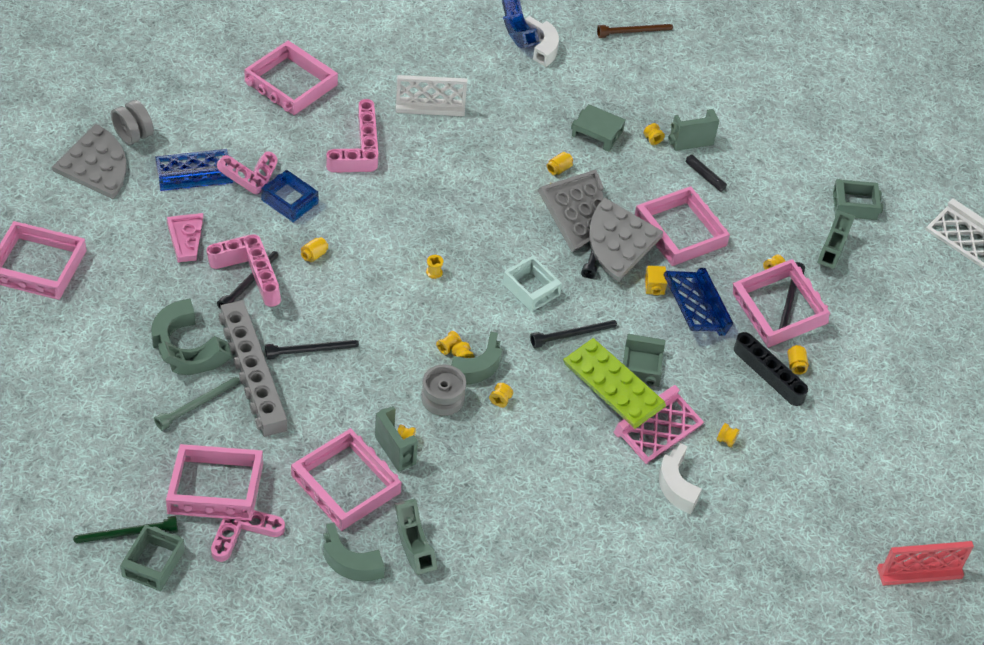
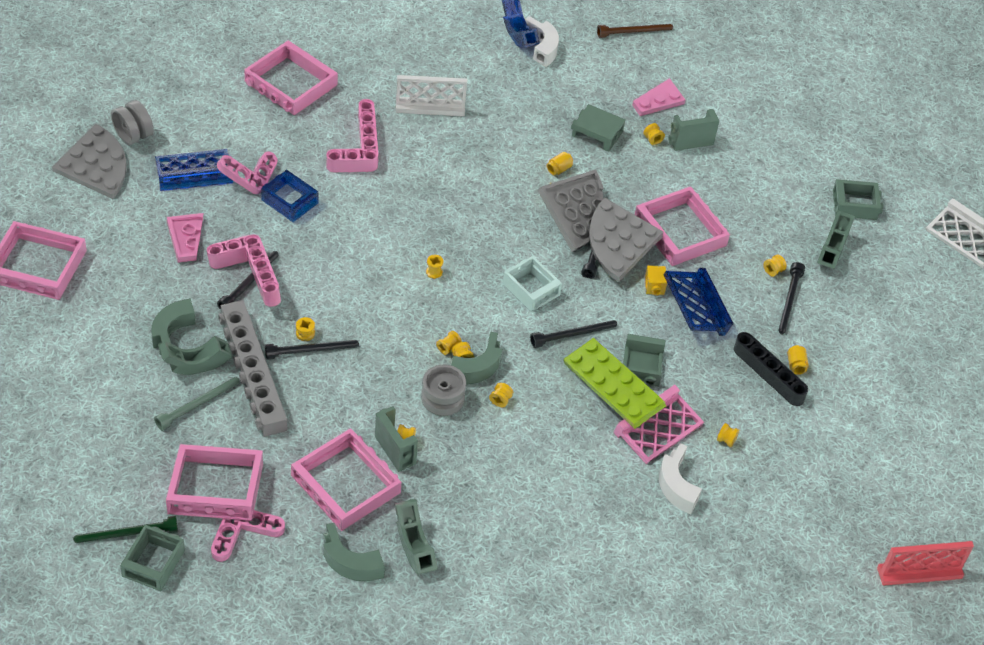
yellow brick [301,237,328,262] -> none
black axle [685,154,727,191] -> none
bright pink window [733,259,830,348] -> none
none -> yellow wheel [296,317,315,341]
none -> bright pink wing [632,78,686,116]

